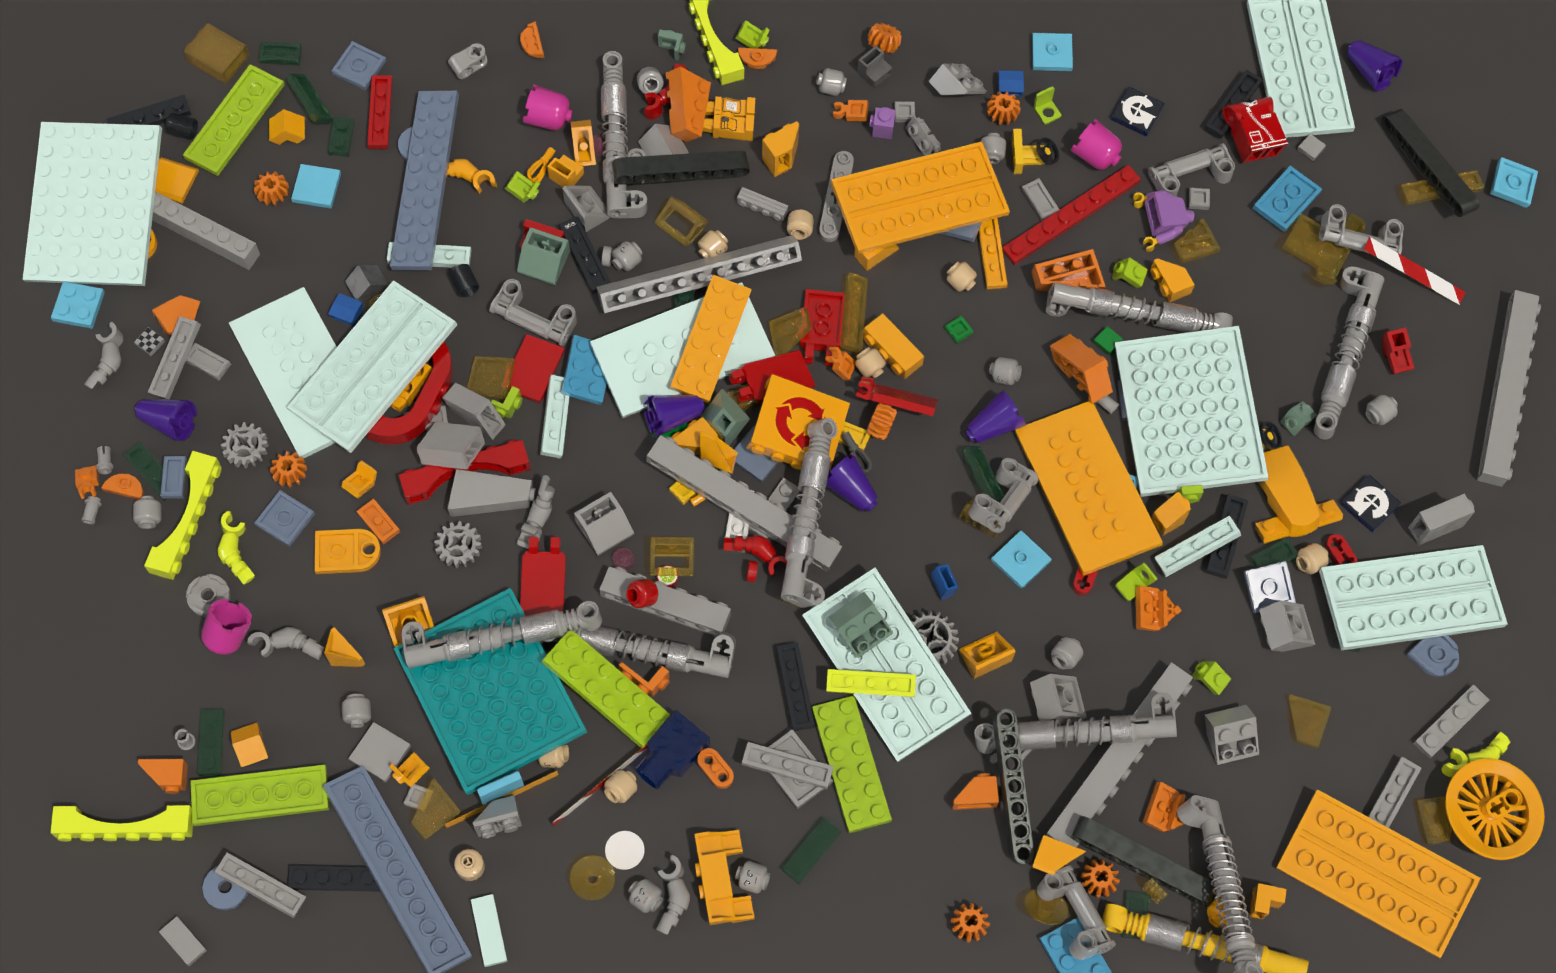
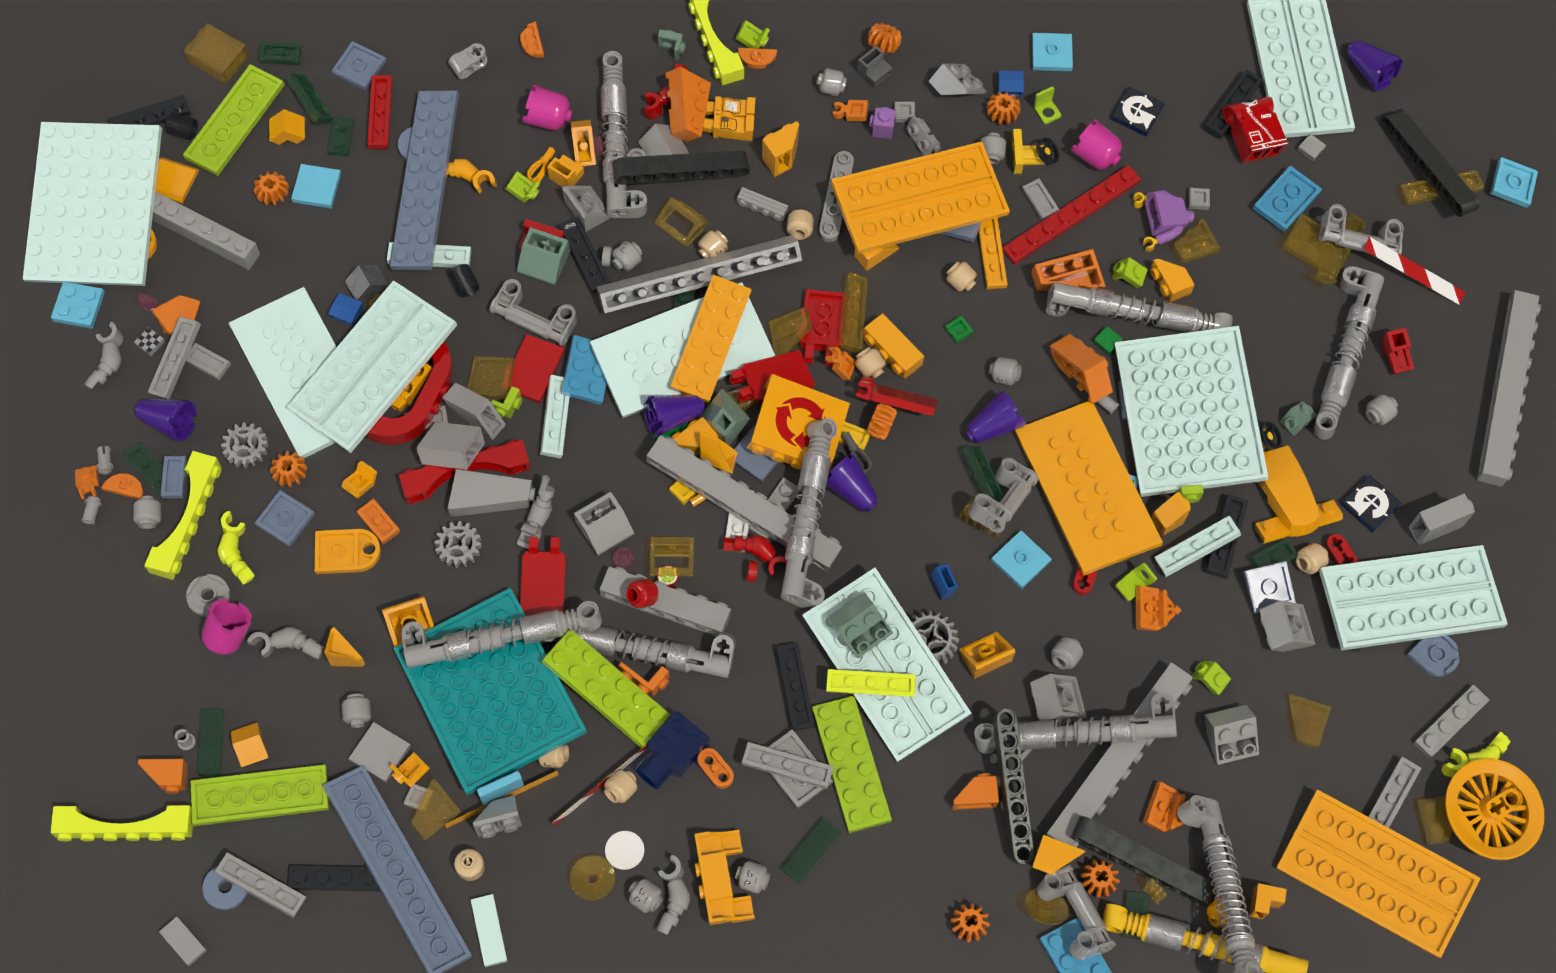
light grey head [637,67,663,94] -> none
light grey piece [1148,143,1235,197] -> none
none -> clear pink tile [136,294,158,311]

